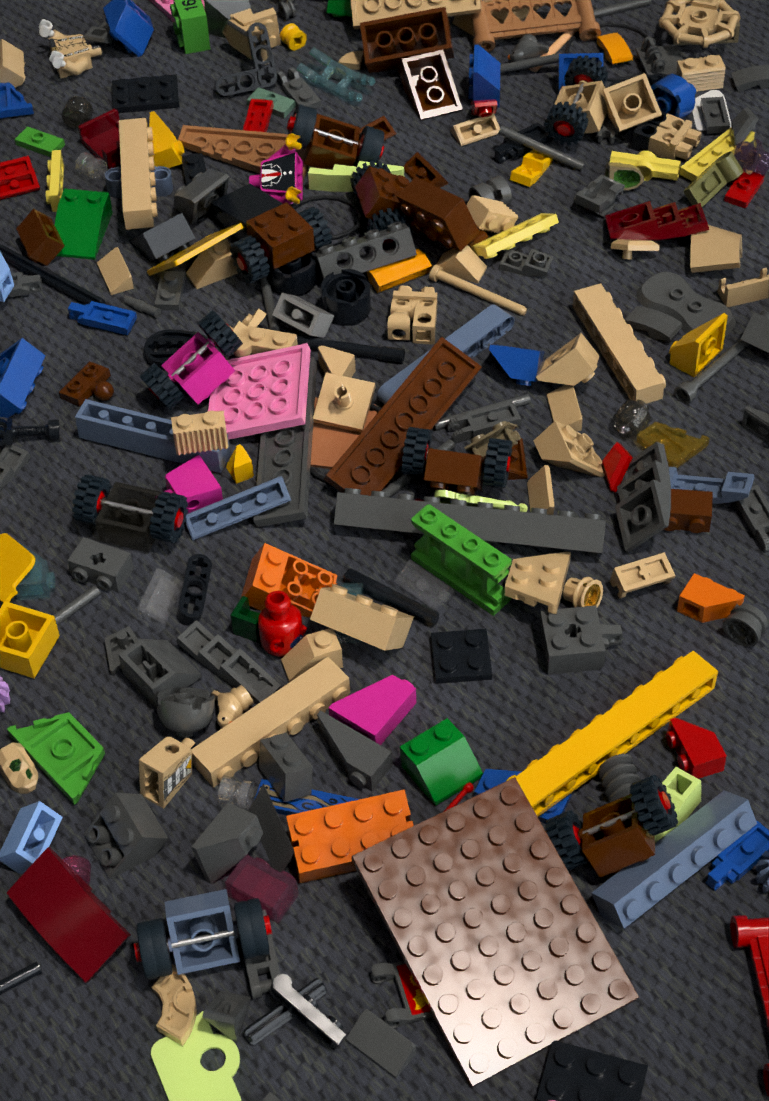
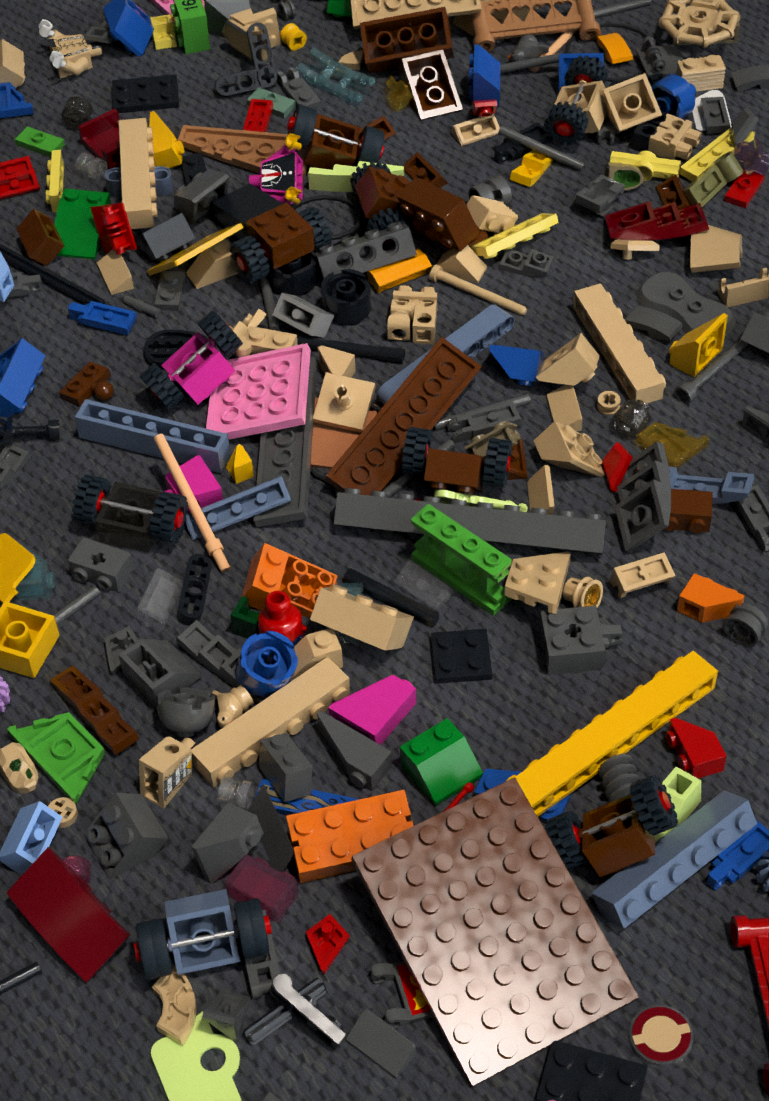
tan brick [171,410,229,456] -> none
none -> tan tile [48,797,78,828]
none -> reddish brown slope [50,665,139,755]
none -> red hinge [90,202,137,254]
none -> light yellow slope [150,14,177,50]
none -> light nougat bar [154,434,231,573]
none -> blue brick [236,631,298,698]
none -> red piece [306,914,350,974]
none -> clear yellow plate [385,76,413,112]
none -> tan bush [597,391,621,415]
none -> tile [628,1004,694,1069]
none -> reddish brown slope [656,175,691,210]

